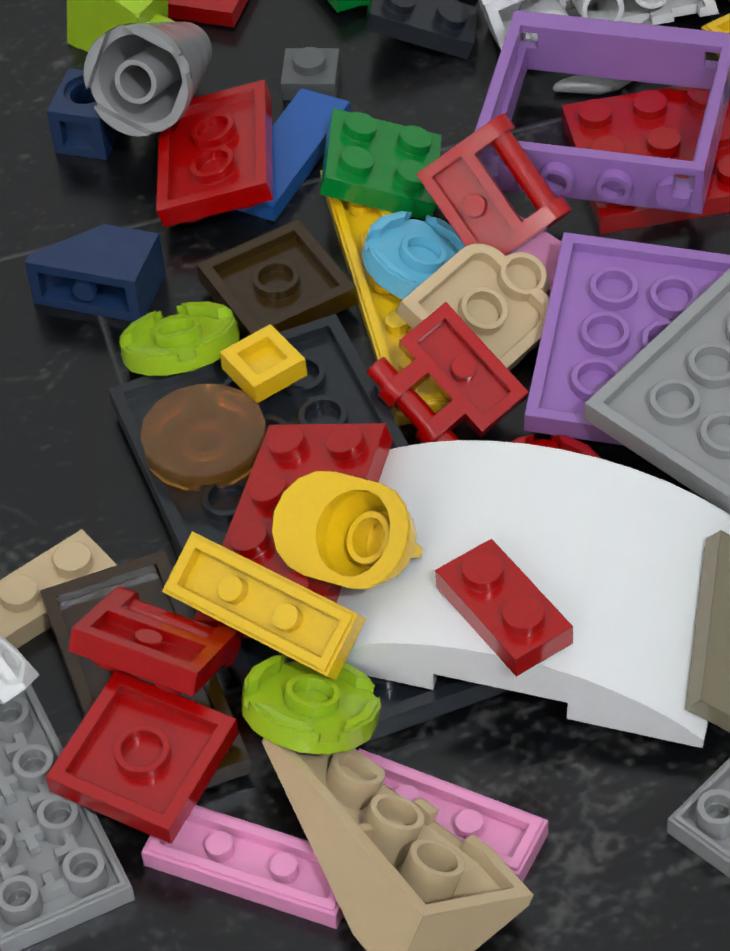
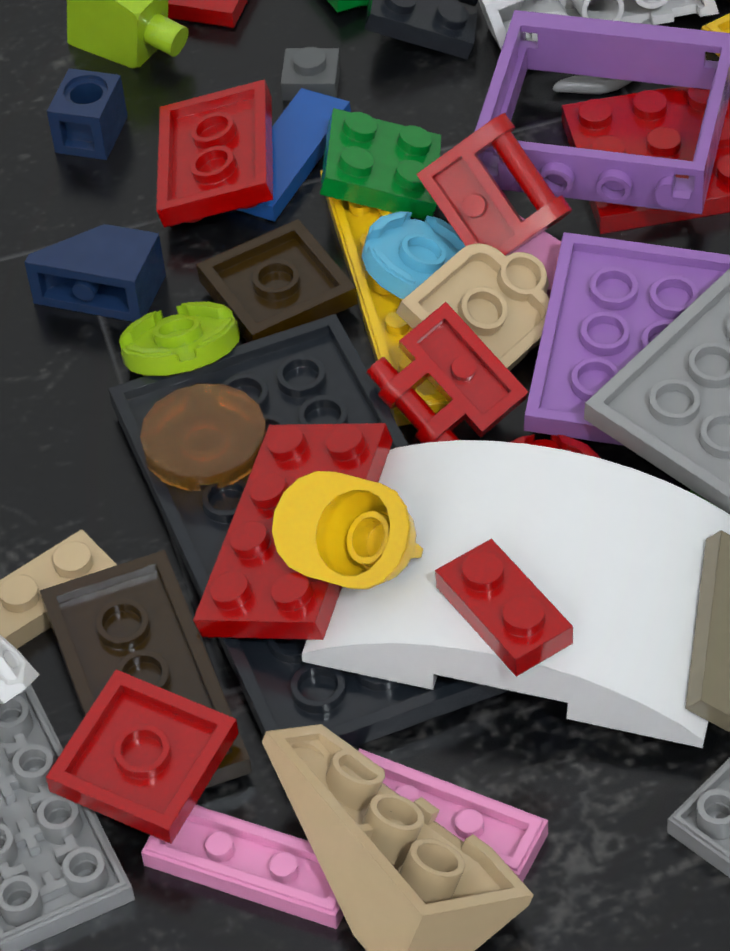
red plate [68,586,243,697] -> none
light grey cone [83,22,212,137] -> none
yellow tile [162,531,367,680] -> none
yellow plate [220,324,307,404] -> none
lime tile [241,654,381,755] -> none

